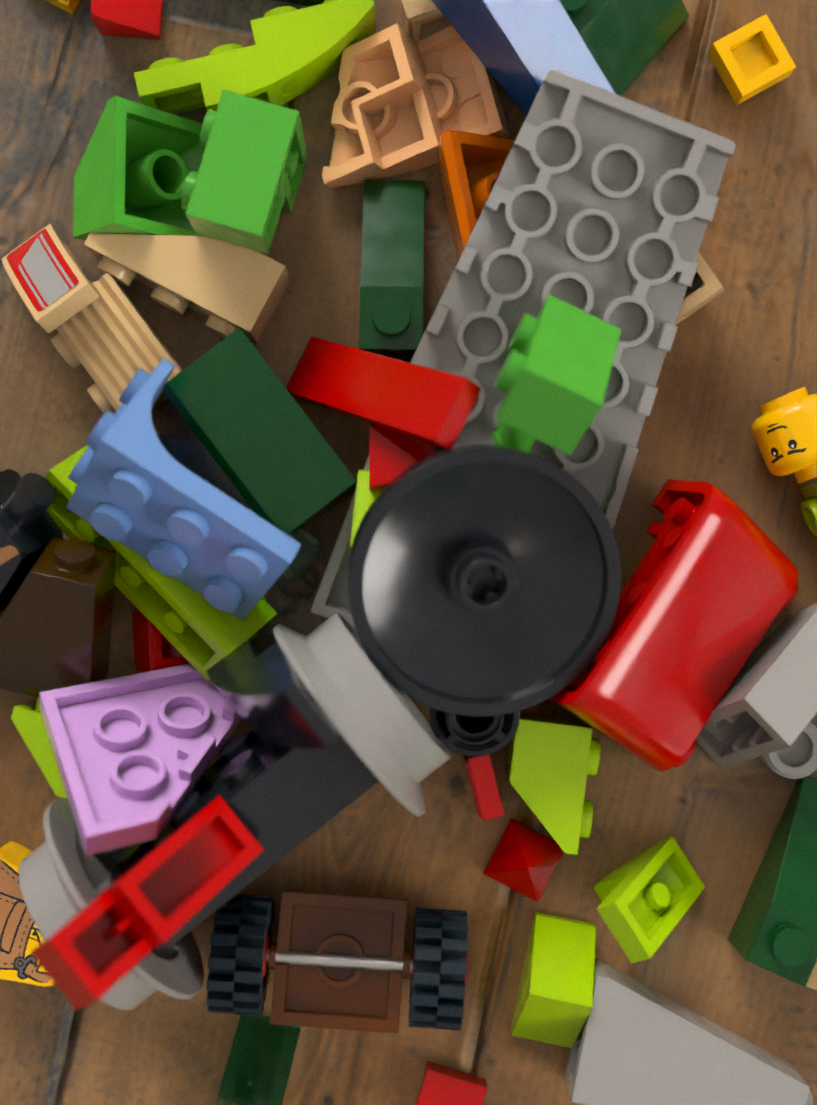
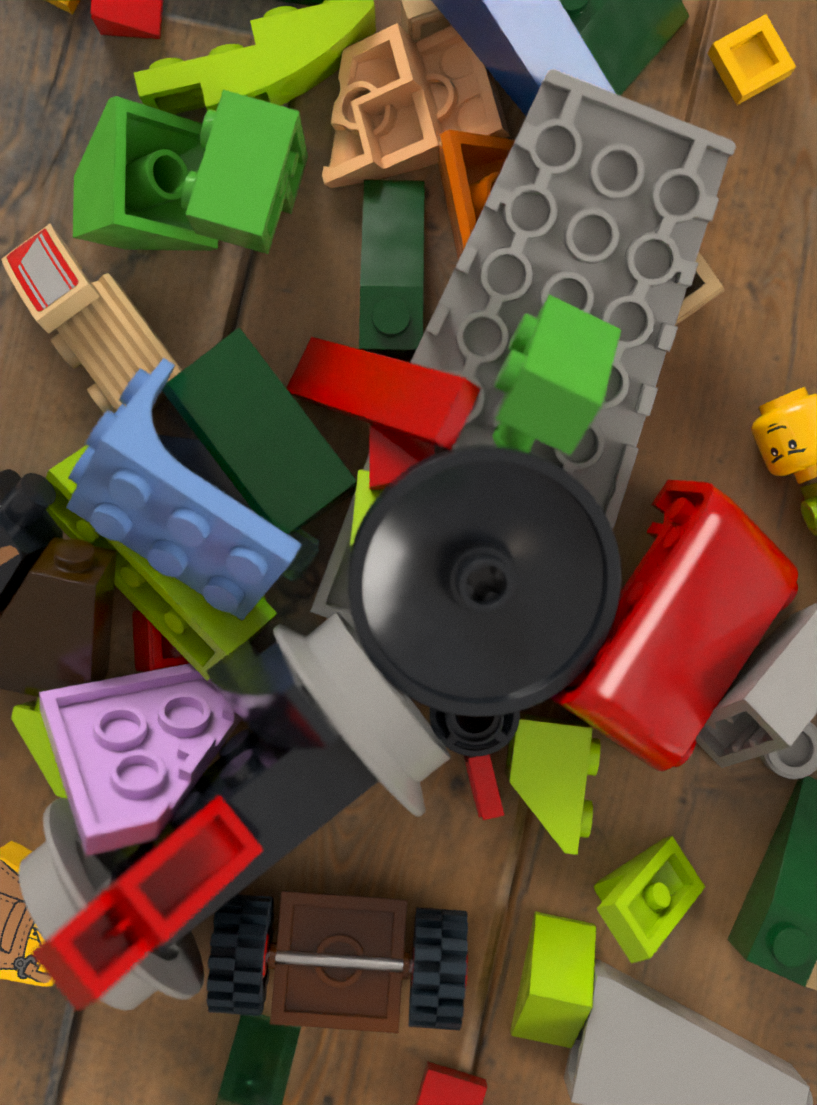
tan slope [84,233,291,344] -> none
red slope [483,818,564,902] -> none

